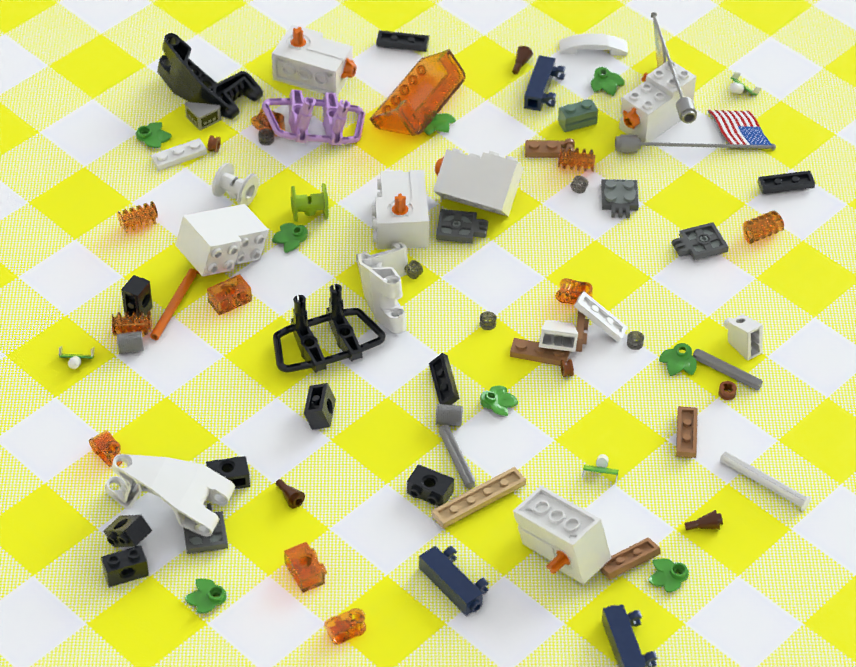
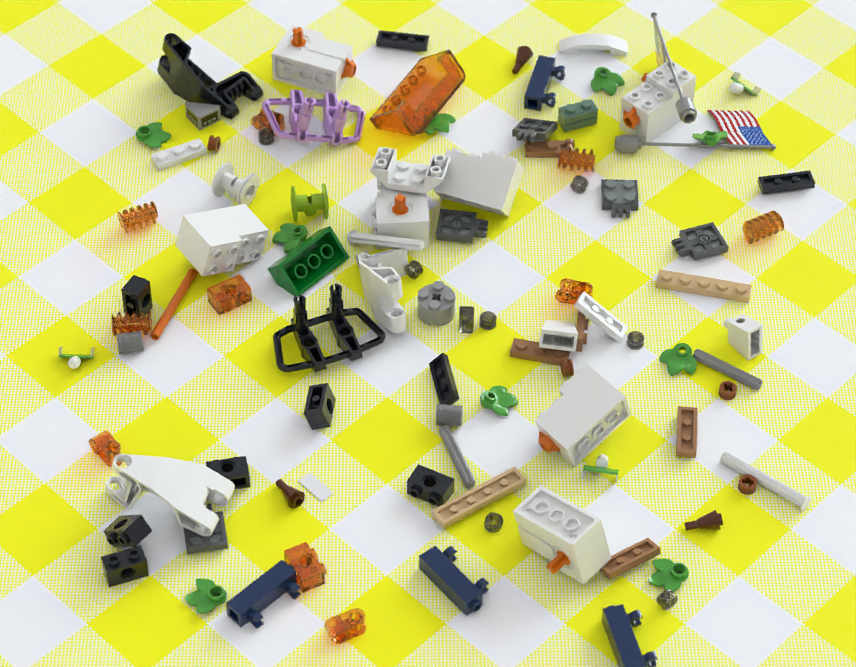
none -> dark blue brick [226,560,301,629]
none -> green slope [267,226,349,297]
none -> white sticker [298,473,333,501]
none -> white axle [347,230,425,251]
none -> white slope [370,147,451,194]
none -> light grey brick [417,281,456,326]
none -> clear smoke slope [458,306,474,333]
none -> clear smoke bush [484,512,503,533]
none -> dark grey piece [512,118,558,143]
none -> white piece [535,363,632,467]
none -> tan plate [656,269,752,303]
none -> clear smoke bush [656,589,678,610]
none -> bright green plate [692,130,728,146]
none -> dark orange bush [738,475,757,495]

